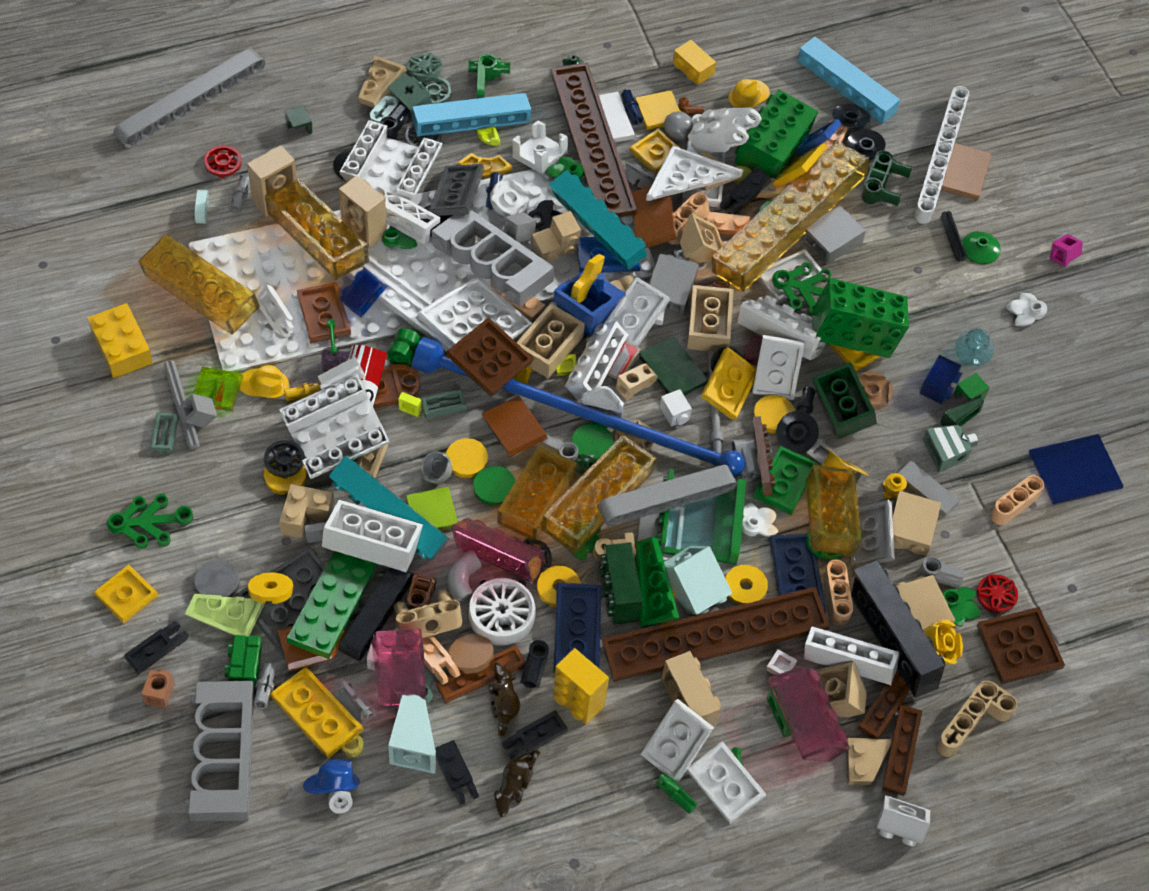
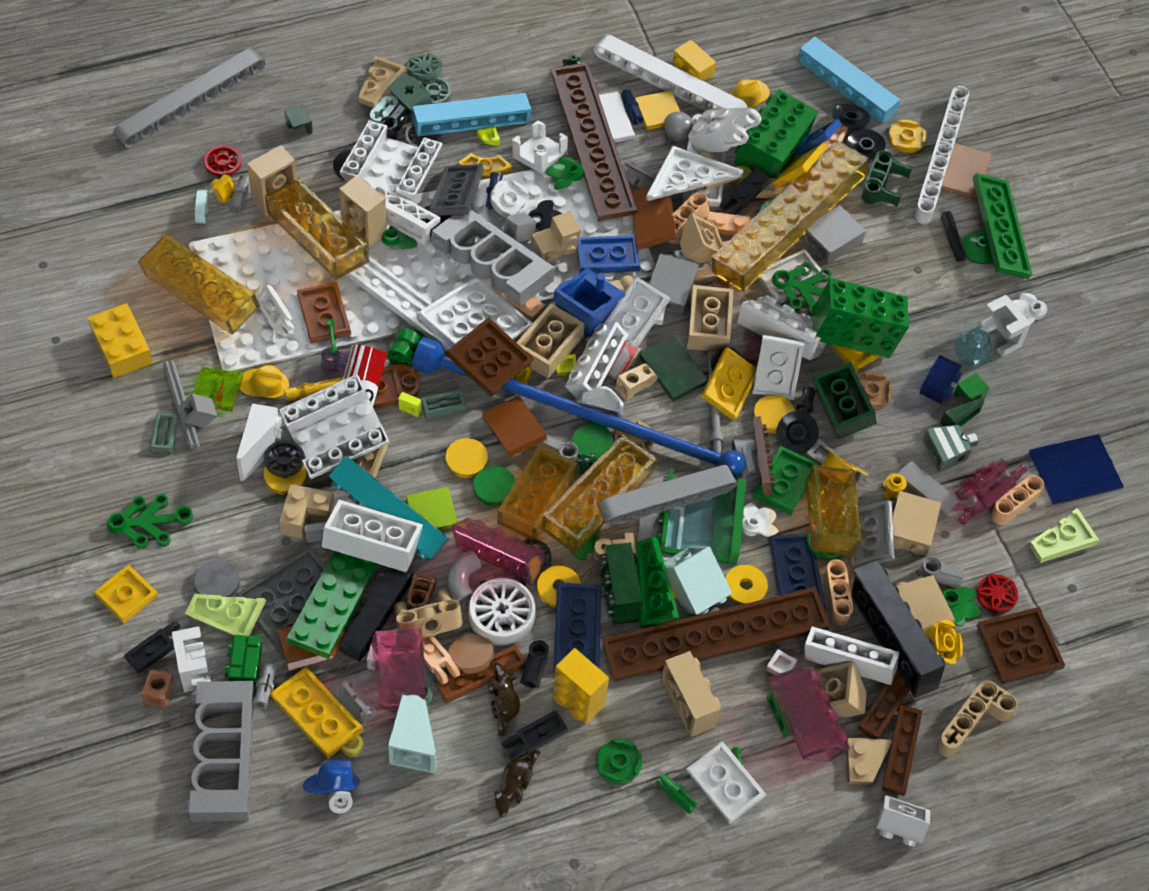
yellow tile [248,572,293,604] -> none
white panel [318,357,366,390] -> none
clear blue brick [339,267,388,318] -> none
light grey hair [420,451,453,484] -> none
black hinge [435,740,479,805] -> none
green piece [468,54,510,99] -> none
teal brick [549,170,647,270] -> none
yellow tile [570,254,605,303] -> none
yellow tile [629,129,680,174] -> none
white tile [641,699,714,783] -> none
white brick [660,389,692,427] -> none
dark orange arm [678,97,704,116] -> none
dark pink brick [1050,234,1083,267] -> none
none -> white panel [172,626,211,693]
none -> yellow tile [210,174,235,204]
none -> white slope [236,404,283,481]
none -> white beam [594,34,748,111]
none -> green tile [596,739,642,785]
none -> yellow tile [888,120,927,153]
none -> clear pink piece [955,459,1027,525]
none -> green plate [972,173,1033,279]
none -> white panel [978,295,1031,357]
none -> yellowish green wing [1030,508,1099,563]

